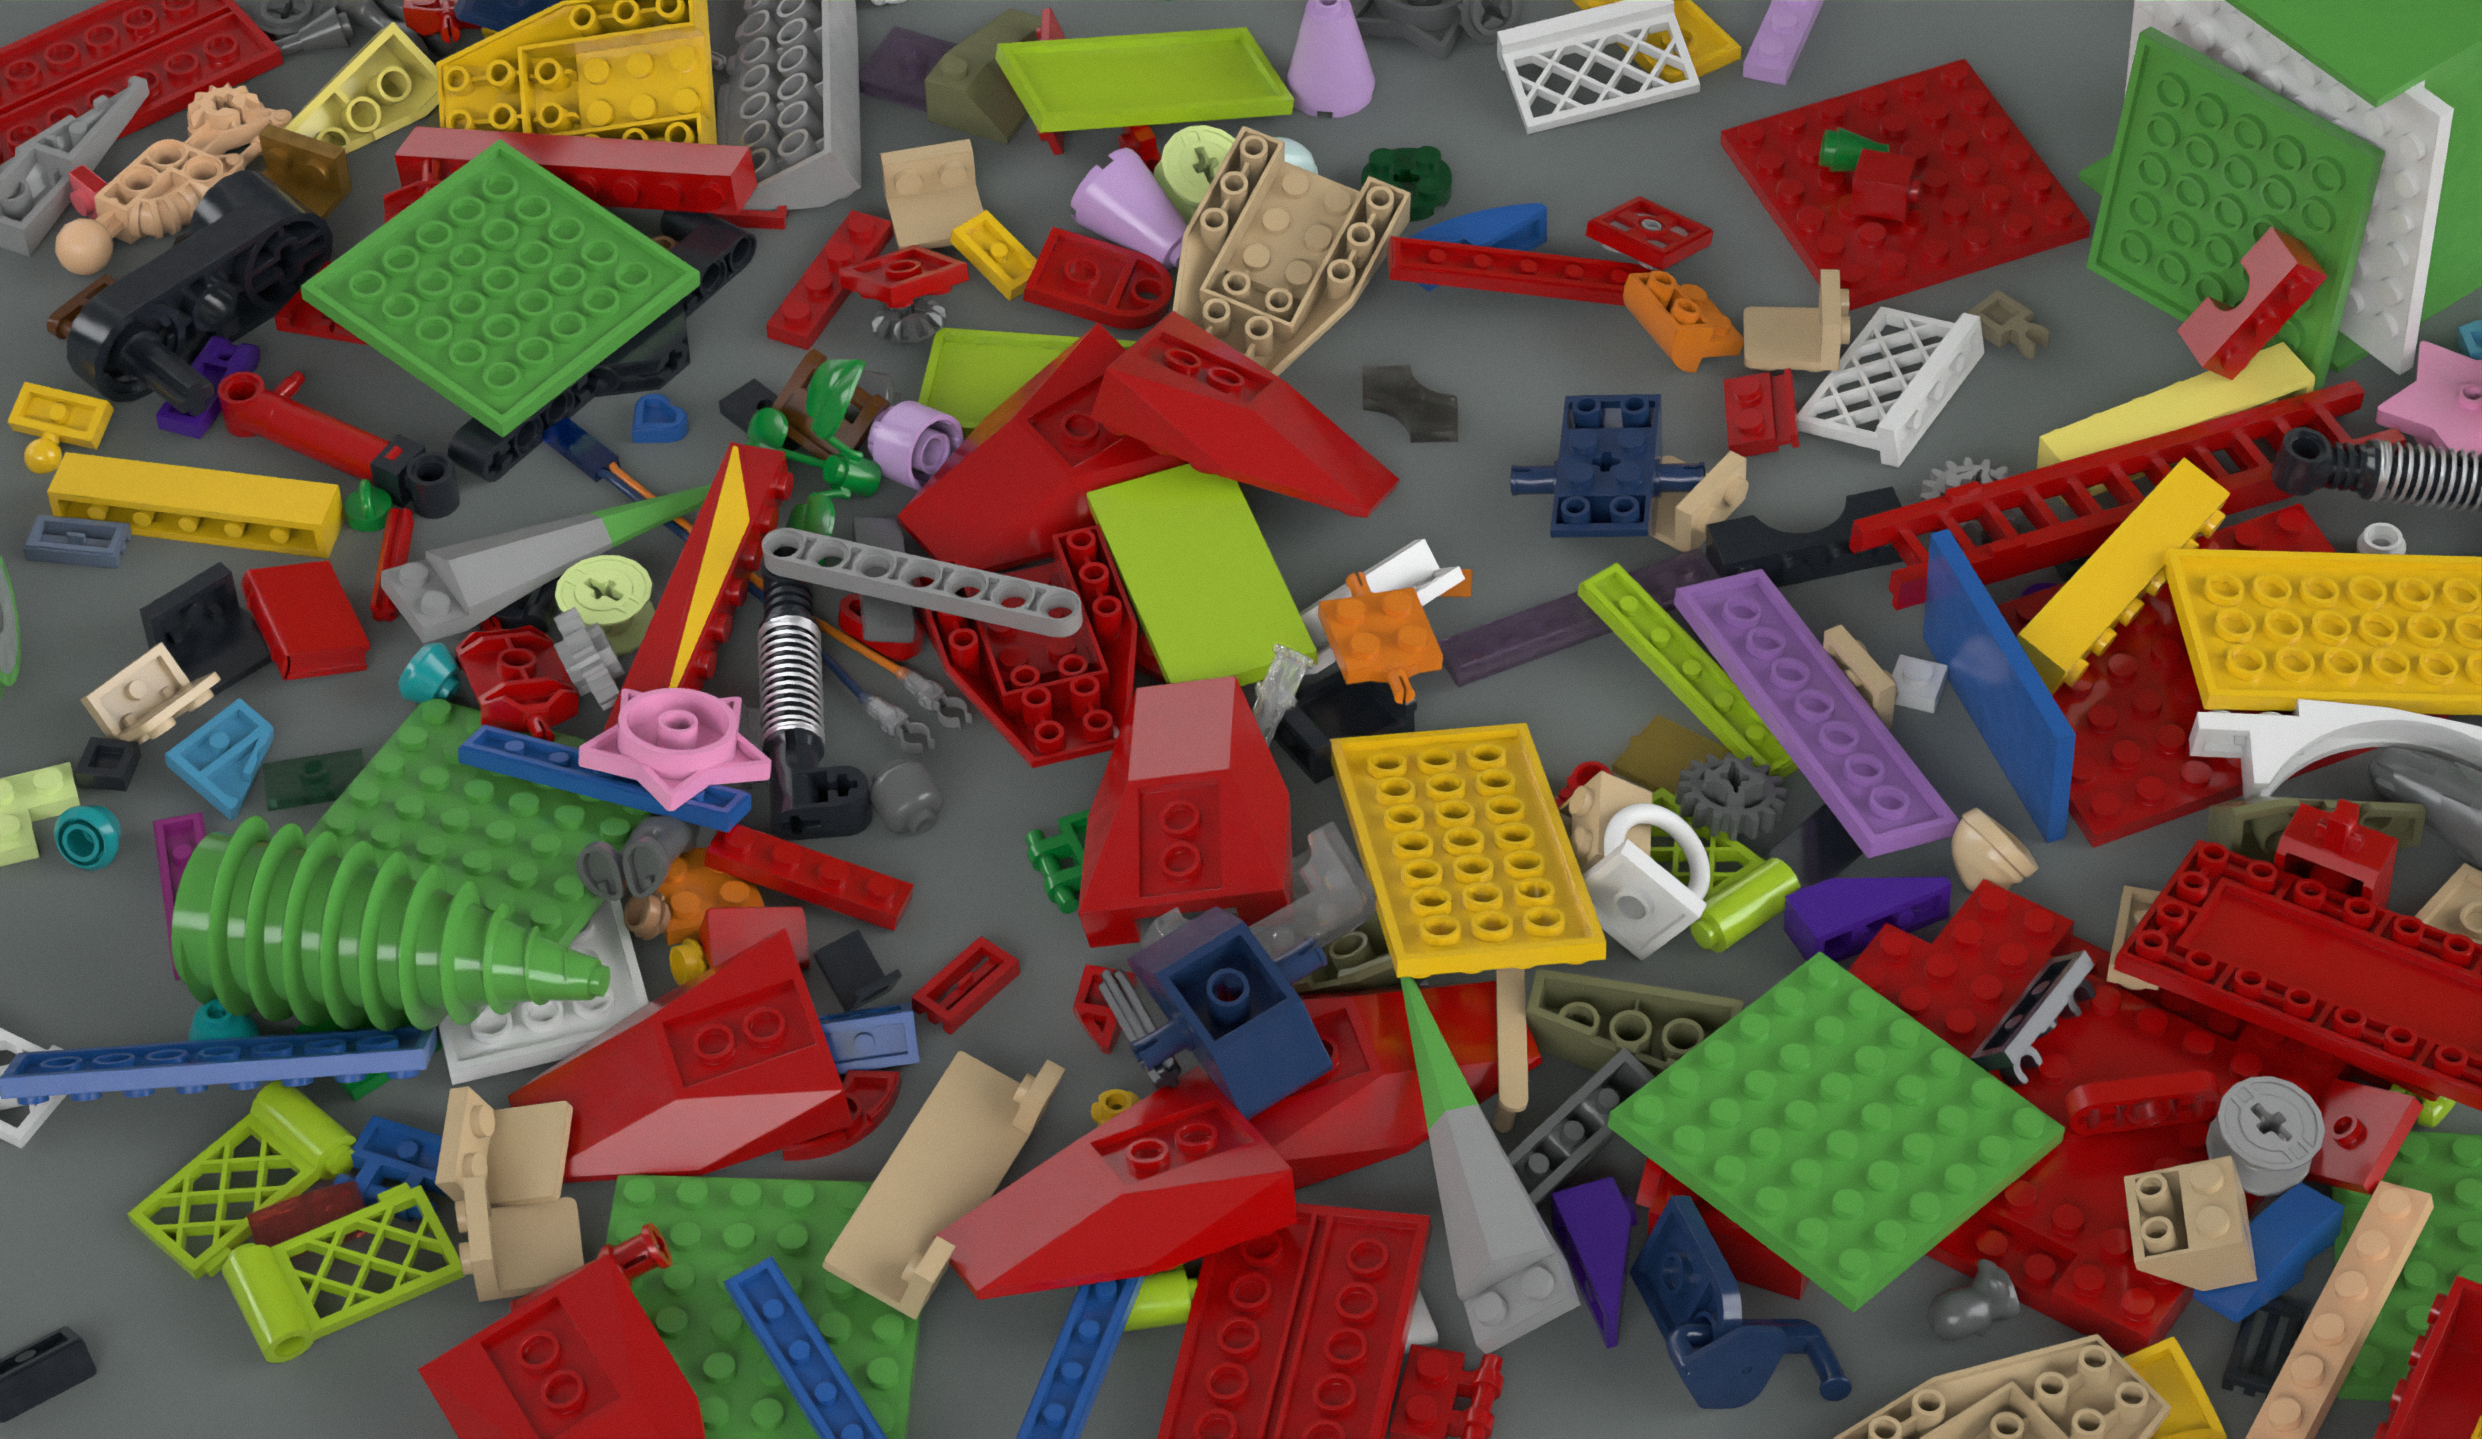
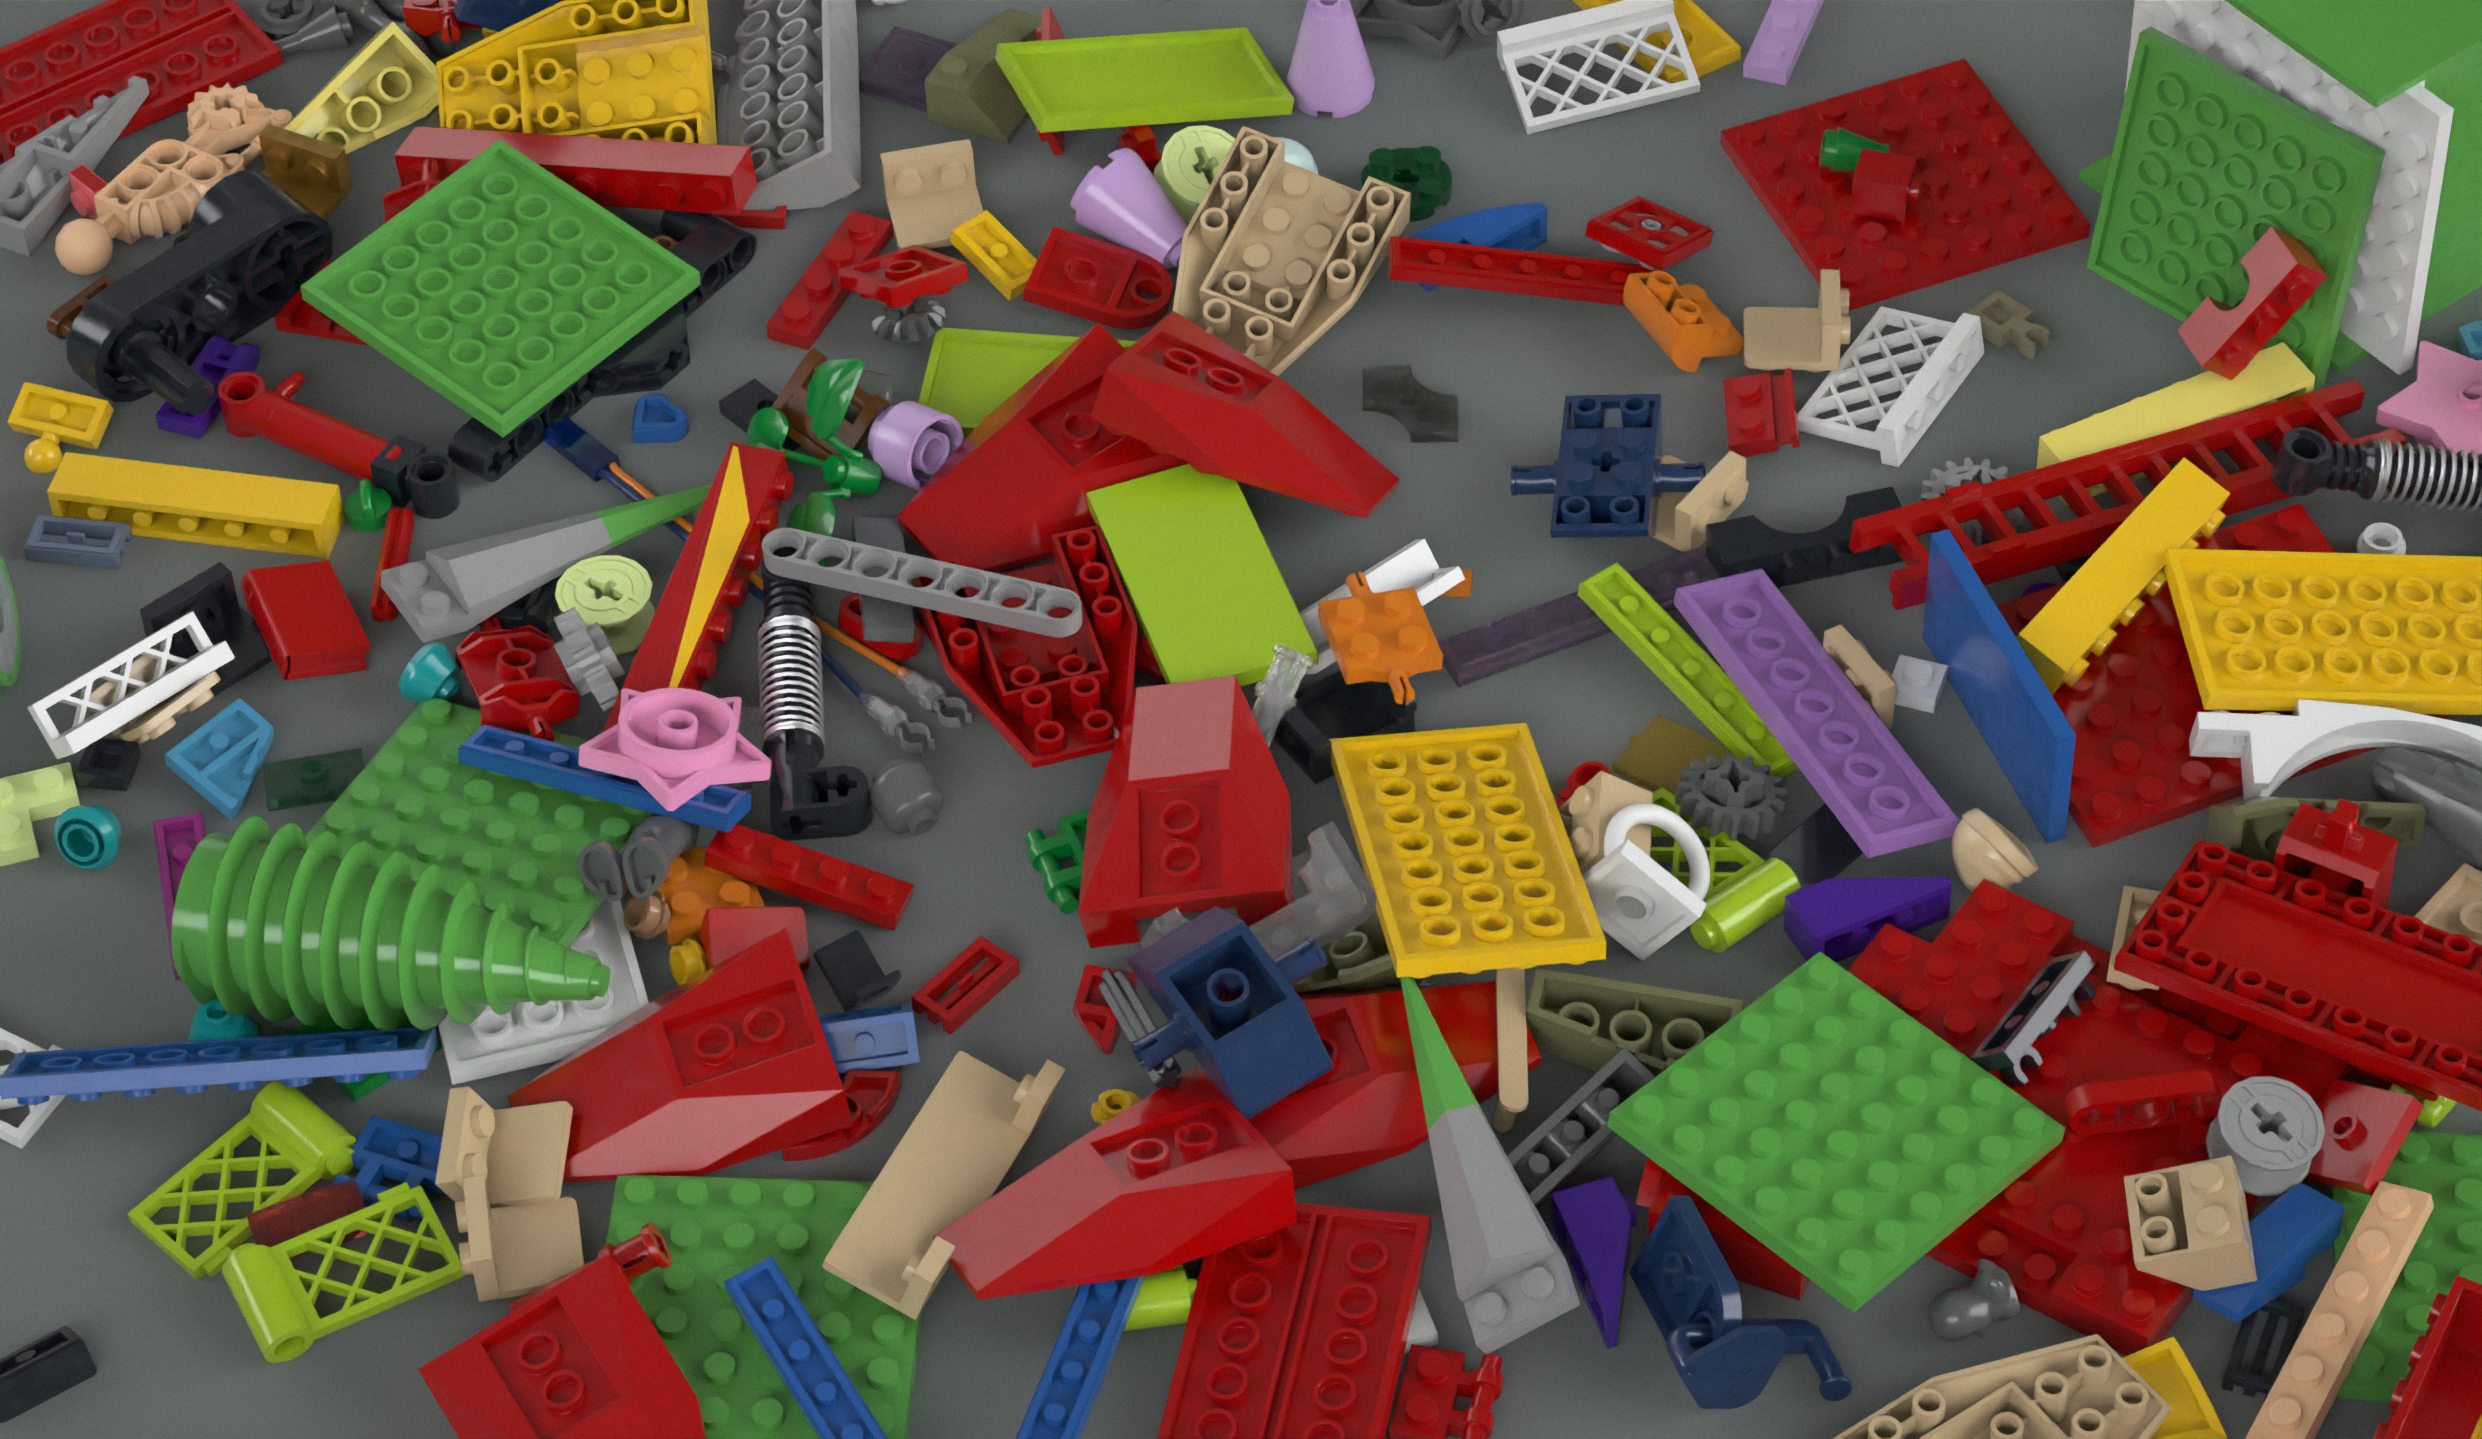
none -> white fence [27,611,235,759]

